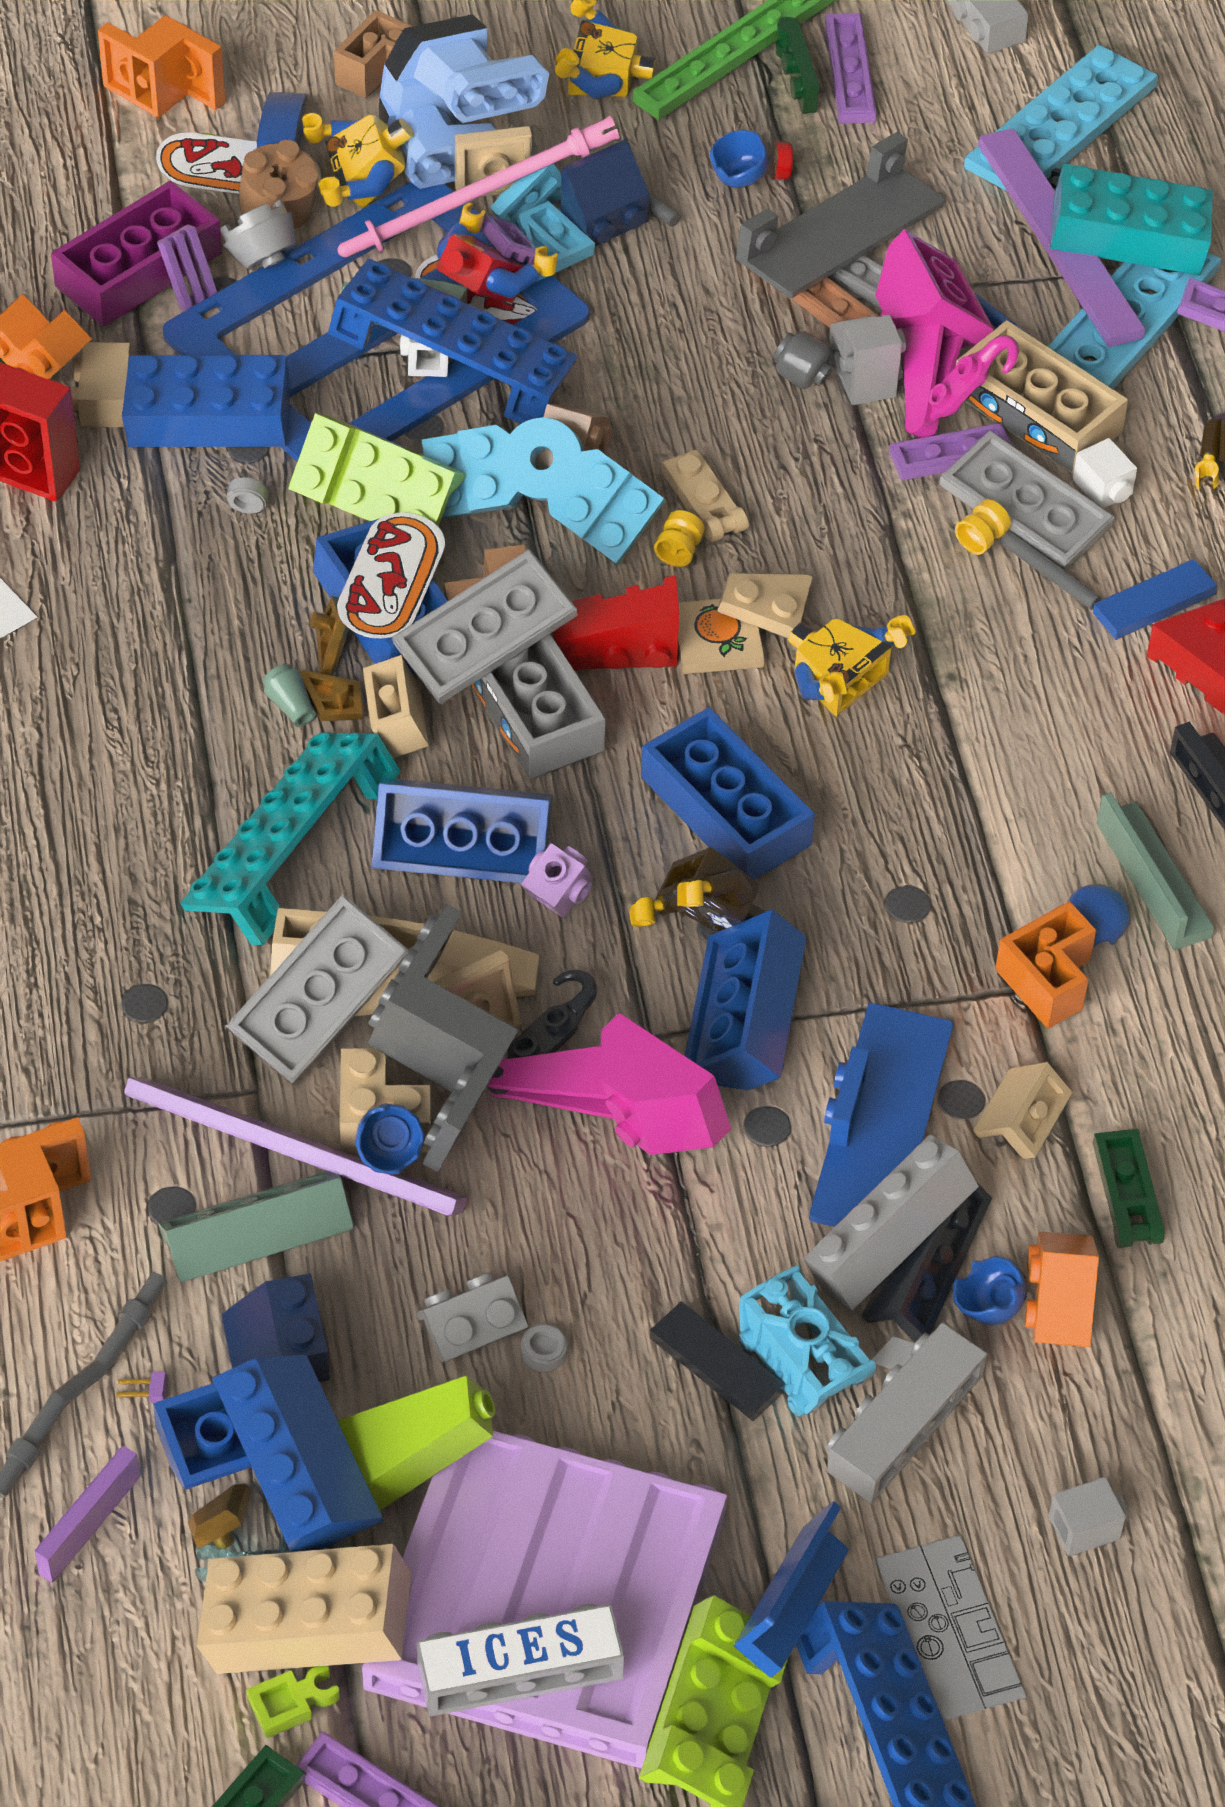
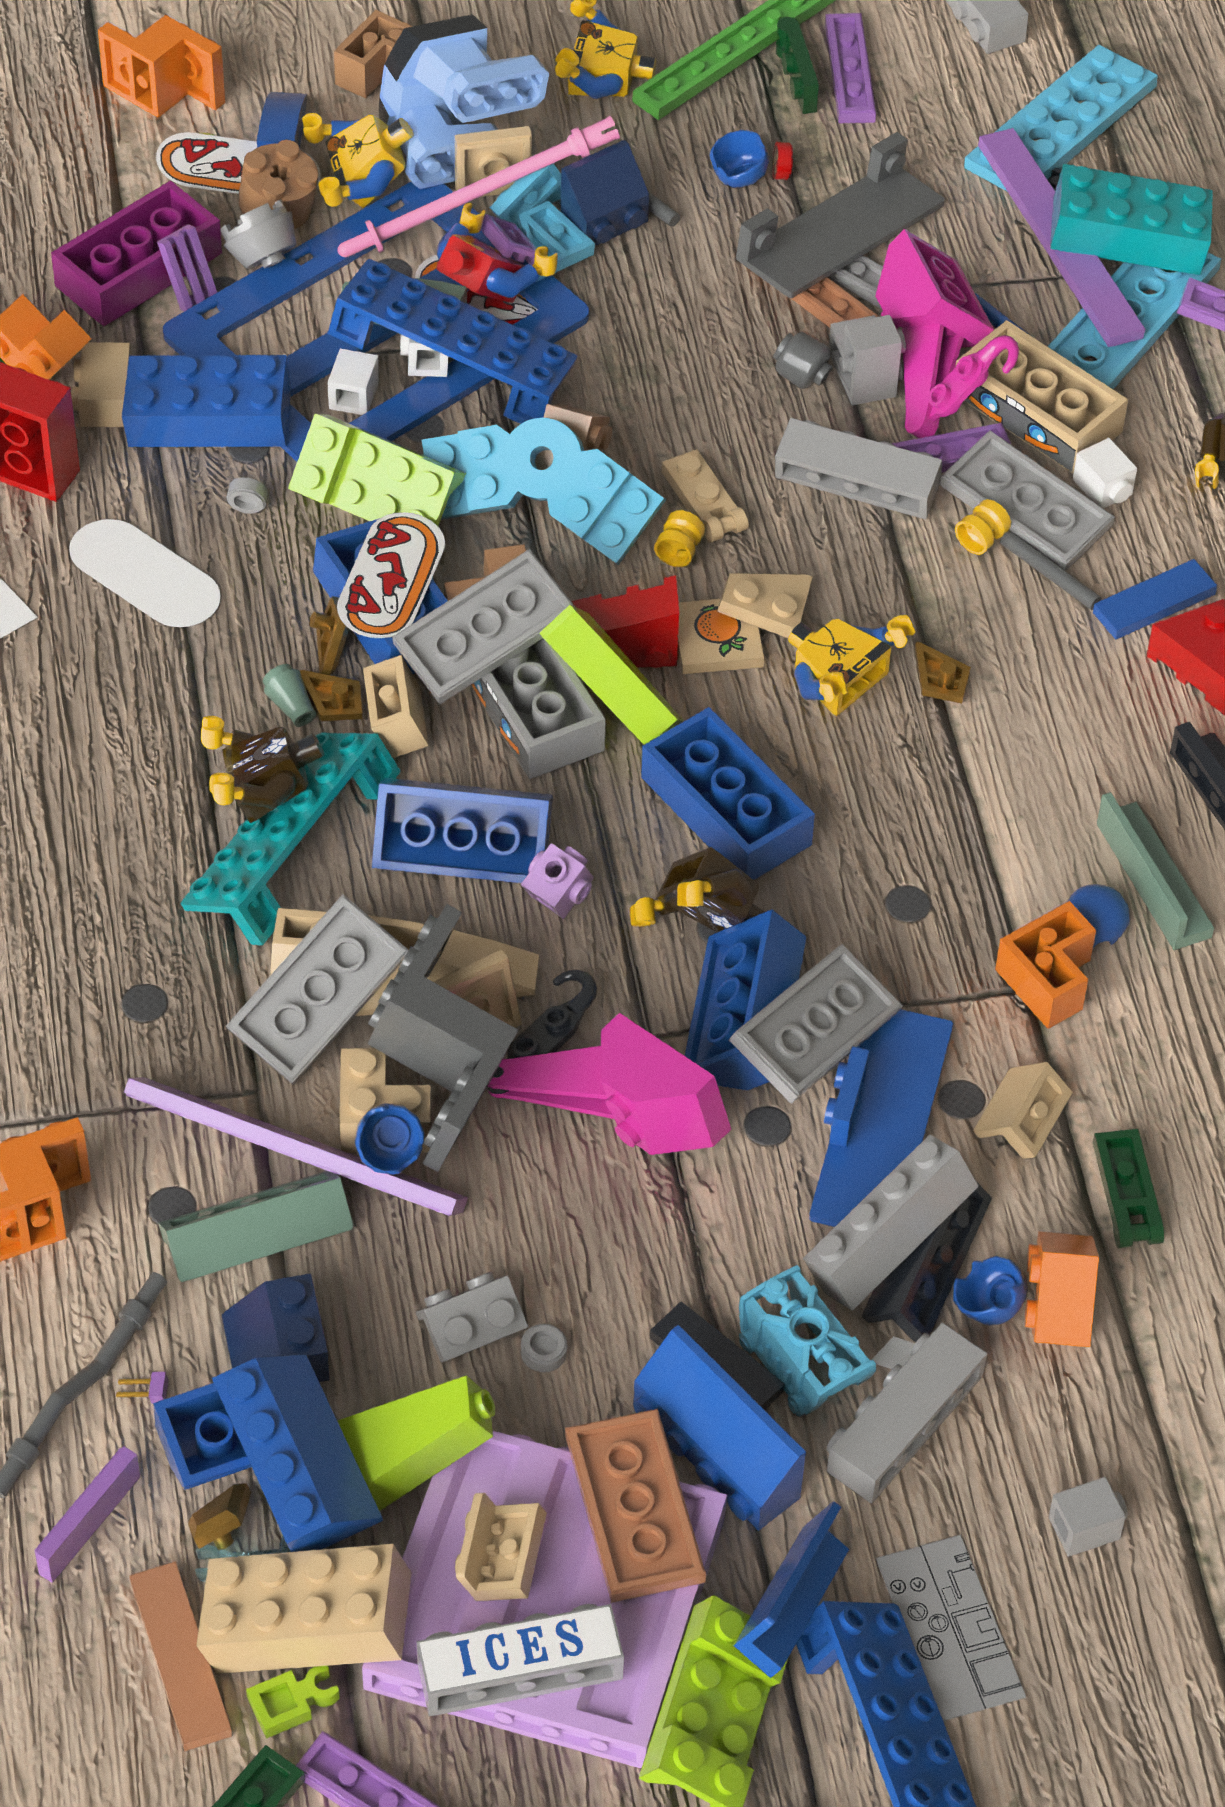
none -> white sticker [69,519,221,627]
none -> nougat tile [129,1561,232,1751]
none -> dark brown torso [201,716,324,823]
none -> white brick [328,349,379,415]
none -> tan bracket [455,1493,547,1601]
none -> lime slope [539,605,684,745]
none -> nougat tile [565,1409,706,1603]
none -> slope [633,1325,806,1531]
none -> light grey tile [729,944,903,1104]
none -> light grey brick [775,418,942,520]
none -> pearl gold piece [915,642,971,704]

